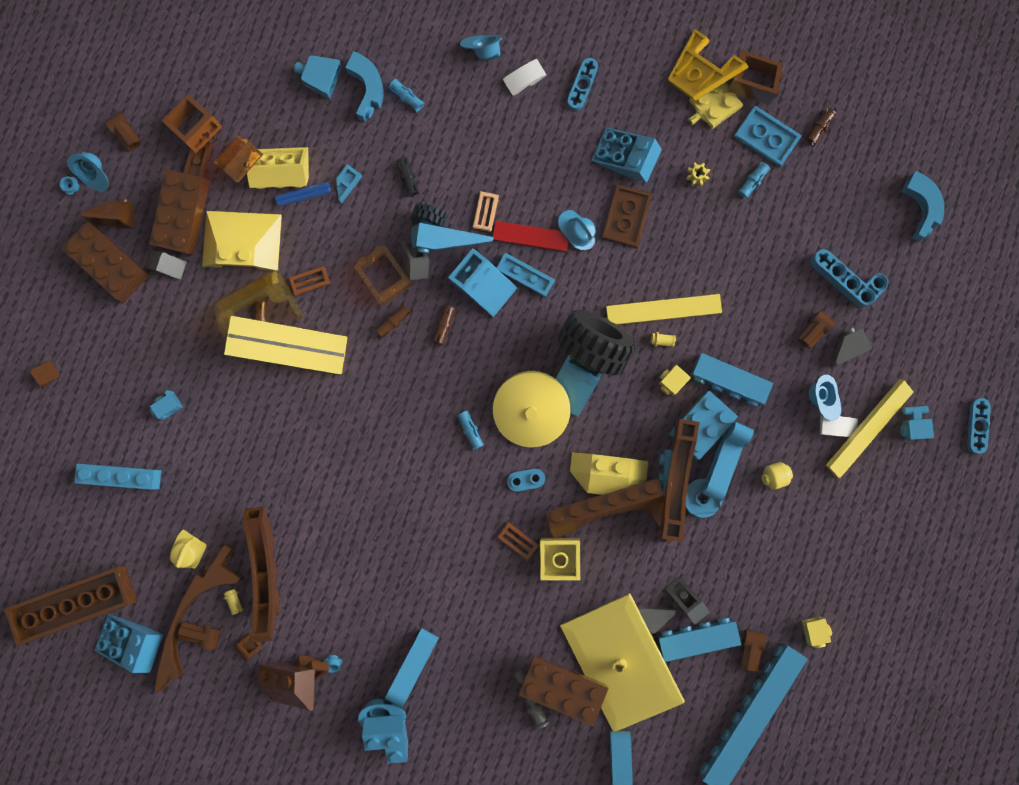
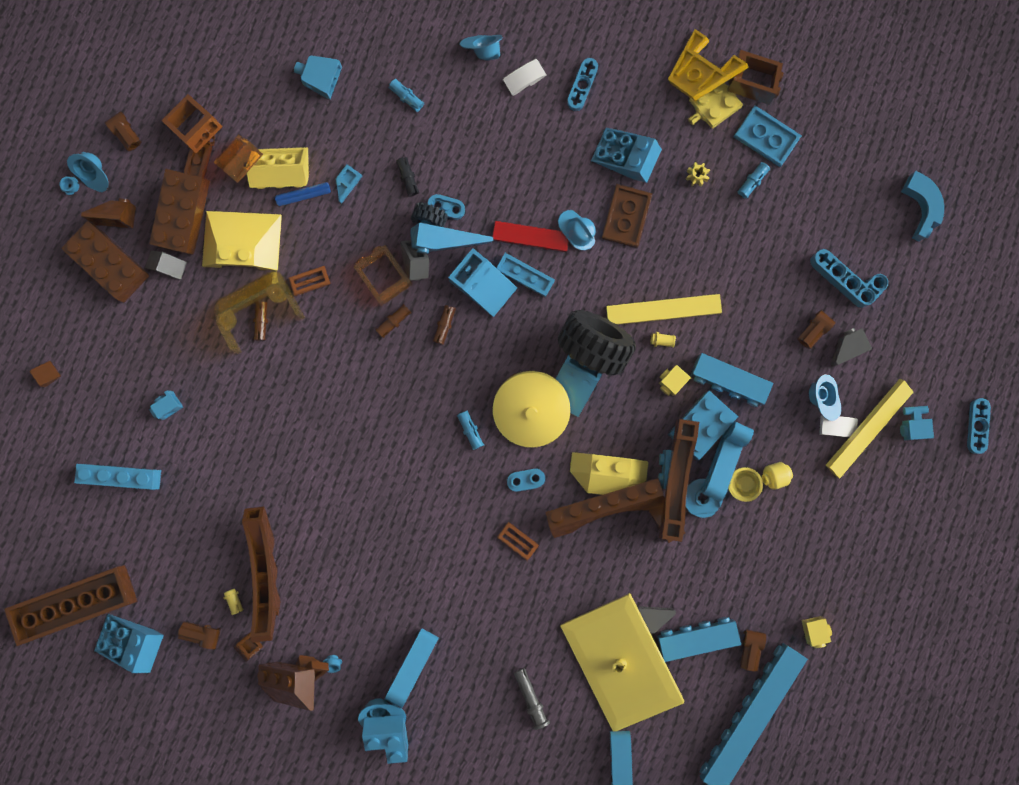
reddish brown slope [155,544,244,693] -> none
light yellow piece [170,530,207,569] -> none
light yellow tile [224,316,347,375] -> none
dark azure arch [345,51,384,122] -> none
light nougat tile [473,191,499,232] -> none
reddish brown brick [519,654,609,727] -> none
light yellow brick [540,538,580,580] -> none
dark grey slope [665,577,710,624] -> none
reddish brown pin [805,108,836,146] -> none
none -> dark azure plate [428,194,465,220]
none -> light yellow helmet [728,468,763,502]

